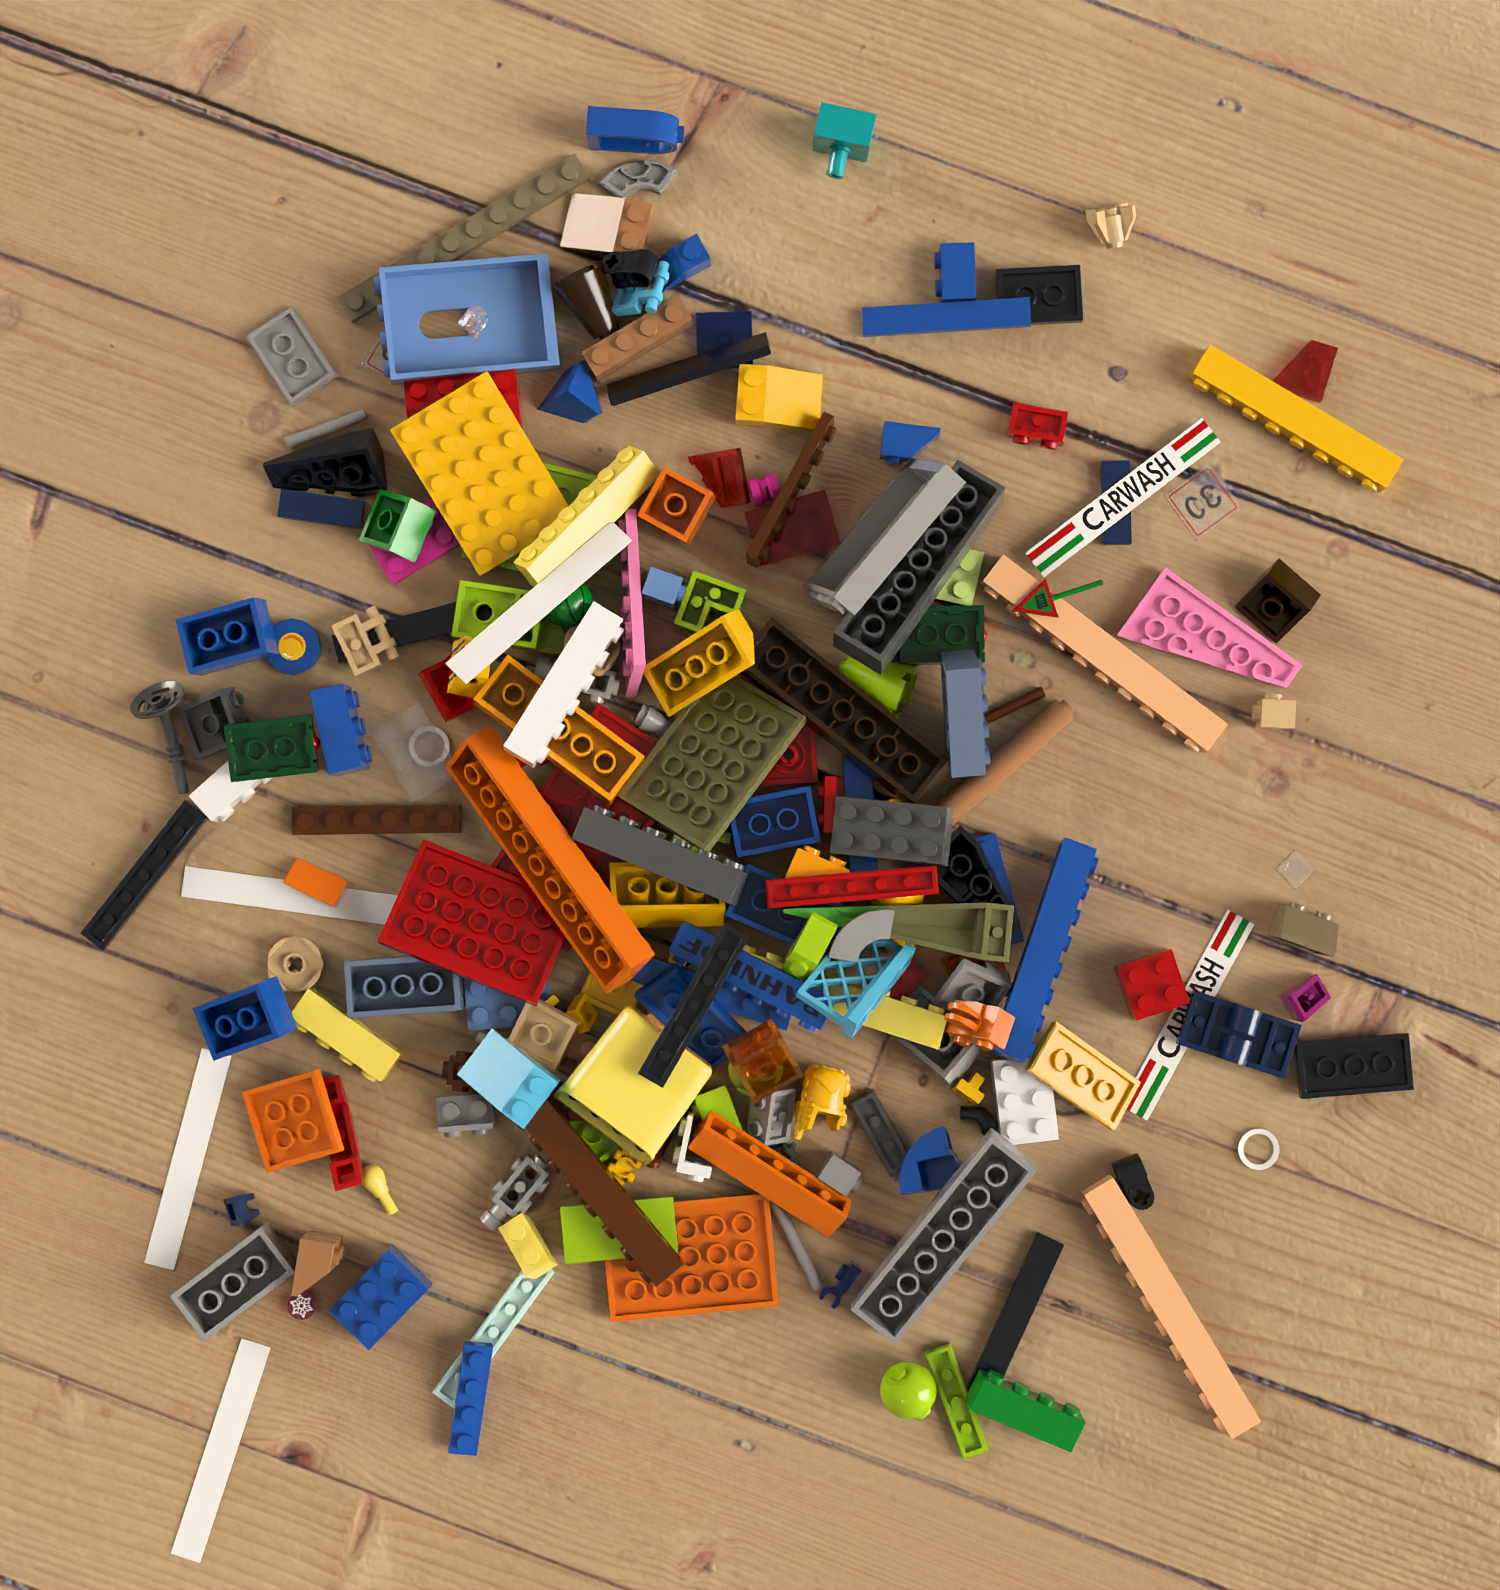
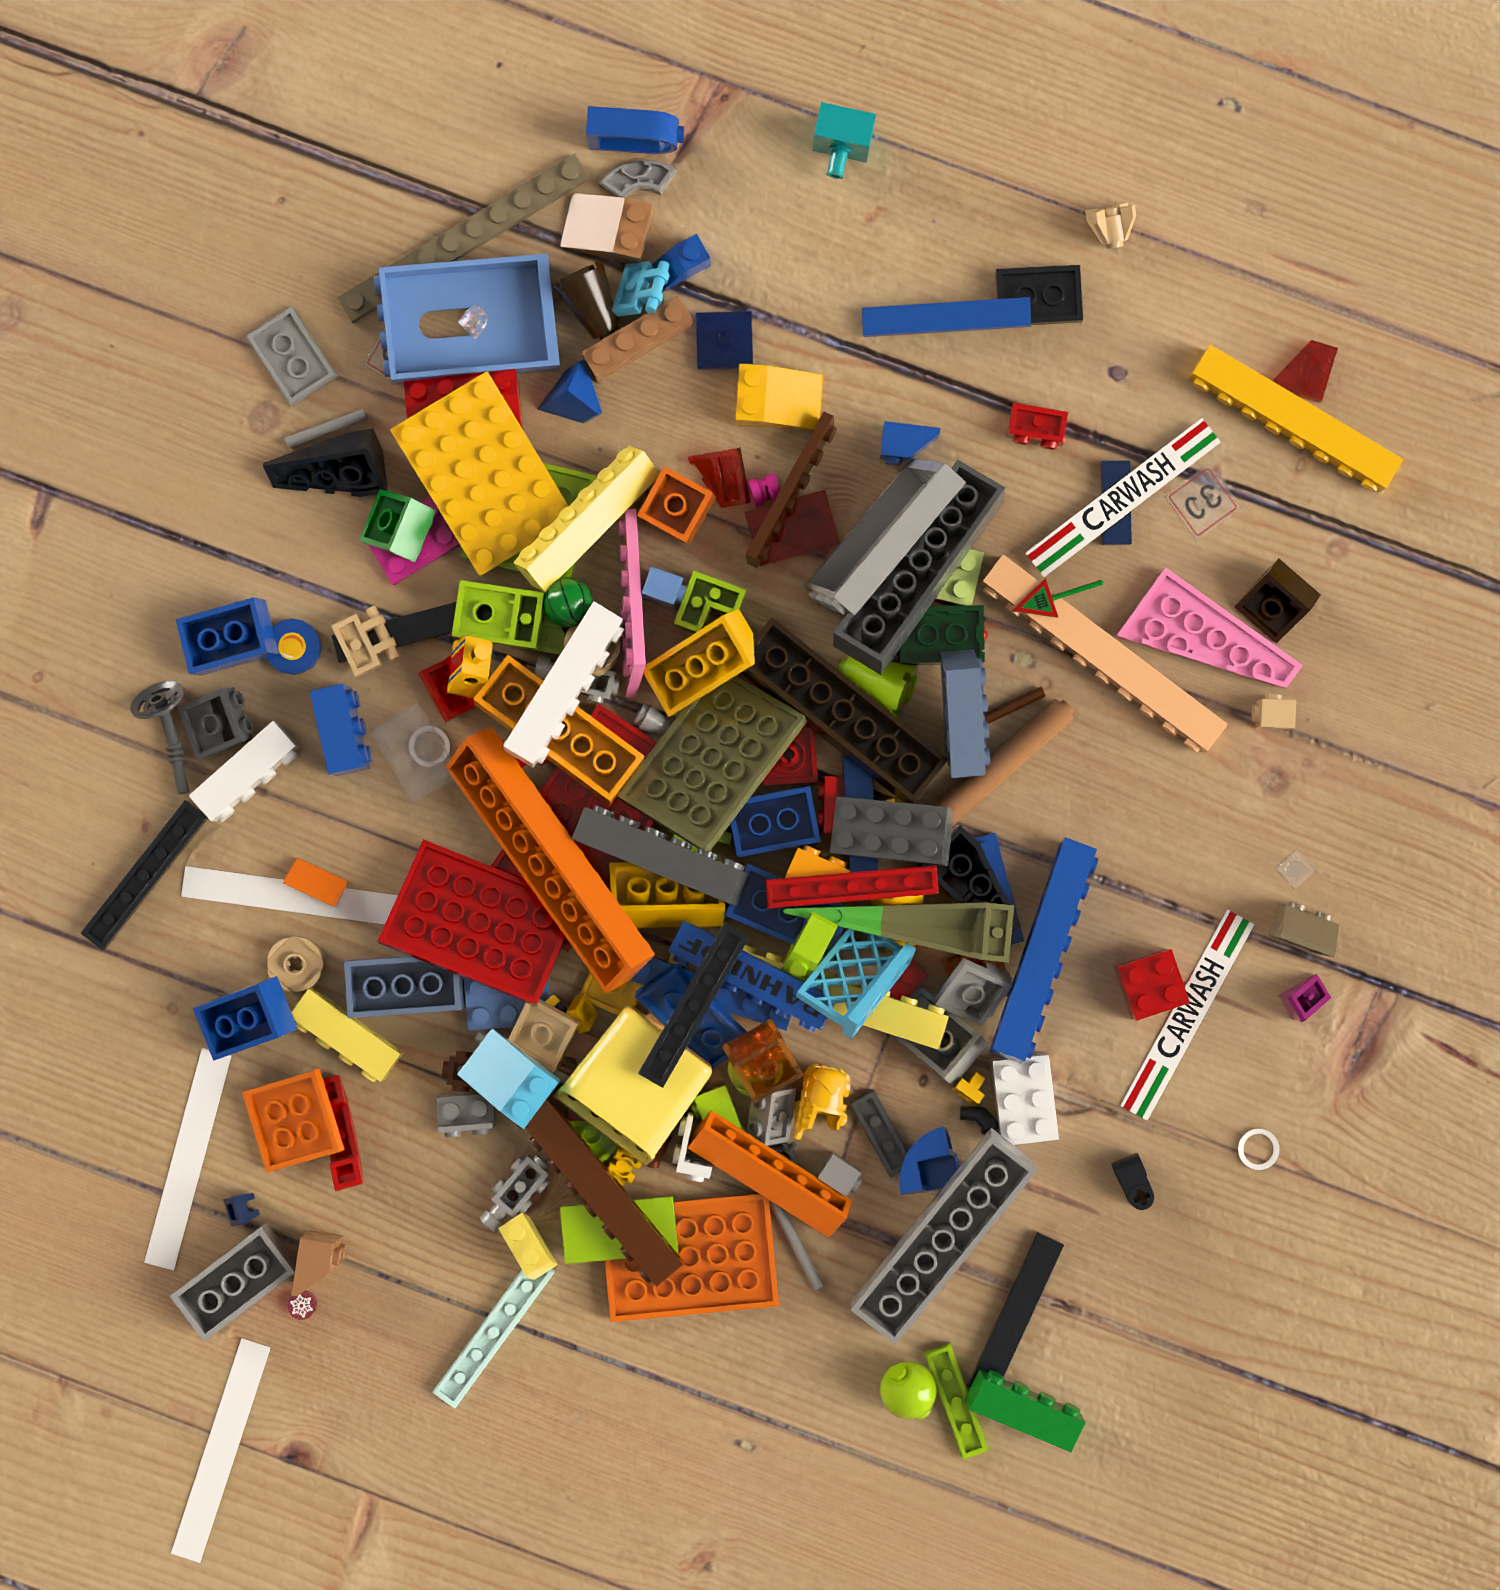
dark green piece [224,714,320,782] -> none
dark blue tile [277,489,366,530] -> none
reddish brown plate [292,805,461,835] -> none
blue brick [328,1245,433,1350] -> none
light yellow piece [362,1164,398,1216] -> none
white sticker [445,521,633,684] -> none
blue plate [448,1341,493,1456] -> none
black piece [602,249,658,289] -> none
black tile [607,332,771,406] -> none
clear blue plate [819,1260,862,1309] -> none
light grey tile [828,909,895,962] -> none
blue brick [934,242,976,303] -> none
orange brick [944,1000,1015,1051] -> none
yellow tile [1025,1022,1141,1131] -> none
light nougat brick [1080,1174,1261,1439] -> none
dark blue plate [1176,990,1302,1079] -> none
black plate [1295,1033,1414,1099] -> none

